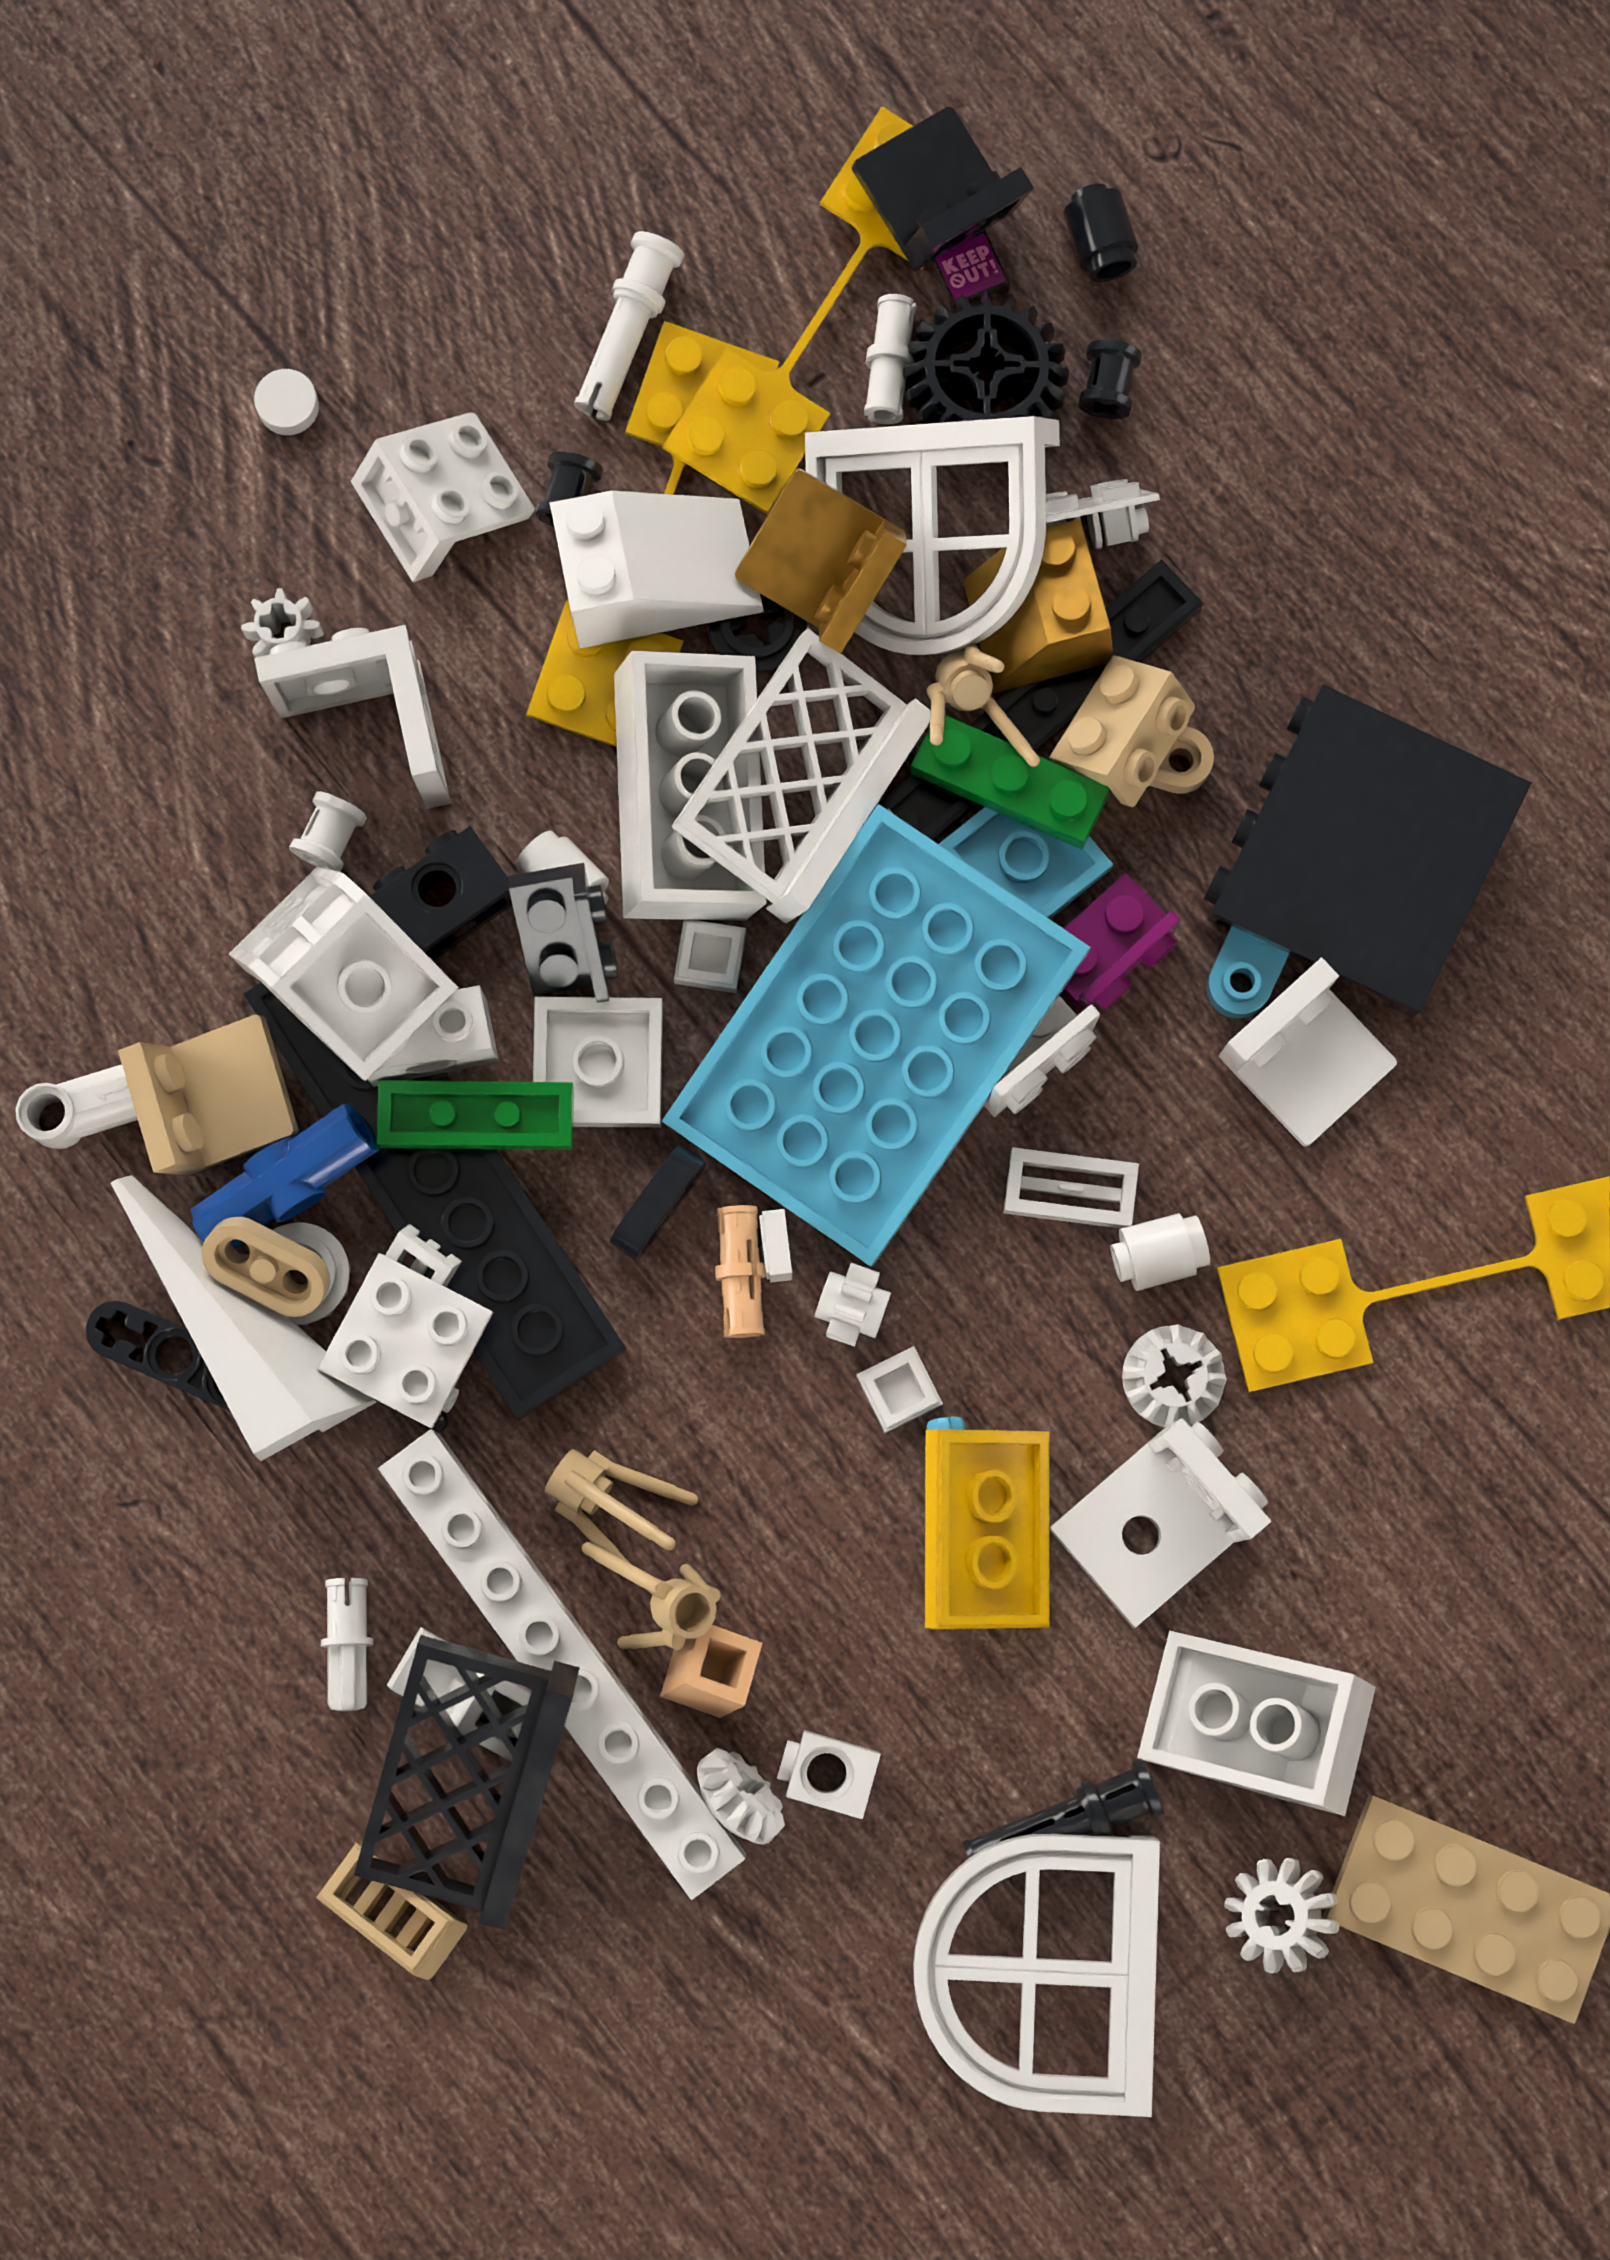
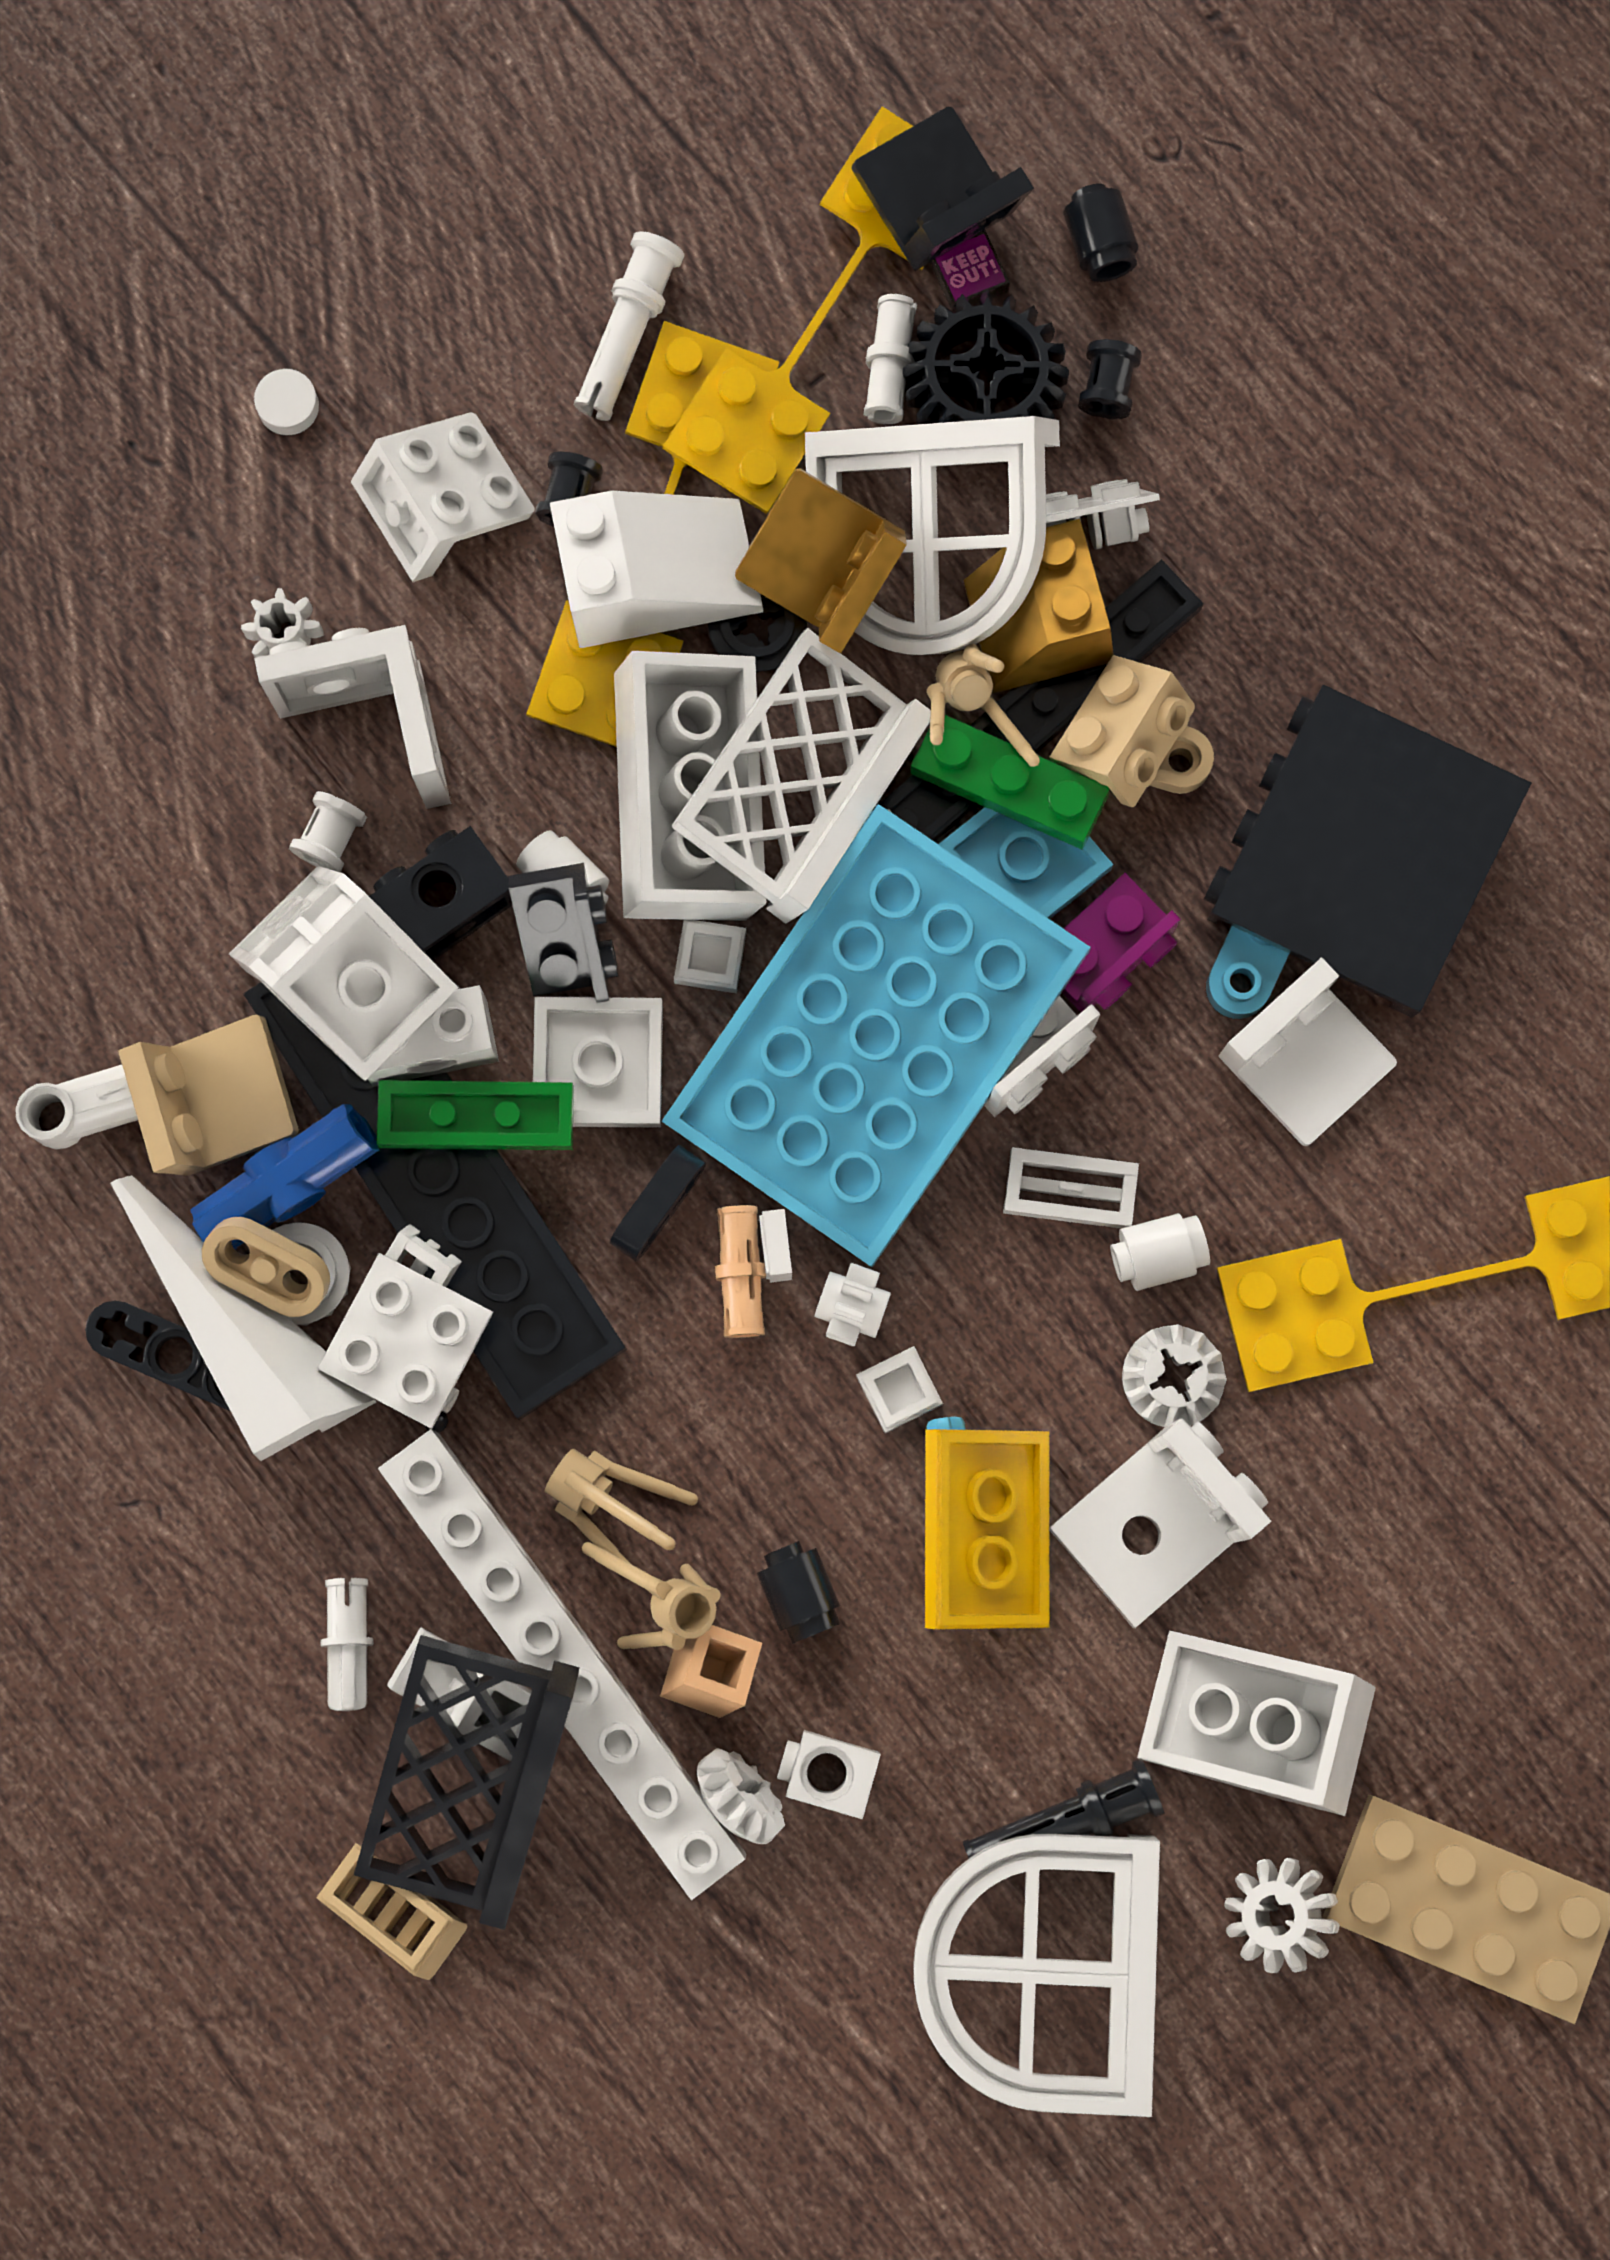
none -> black brick [756,1541,841,1644]

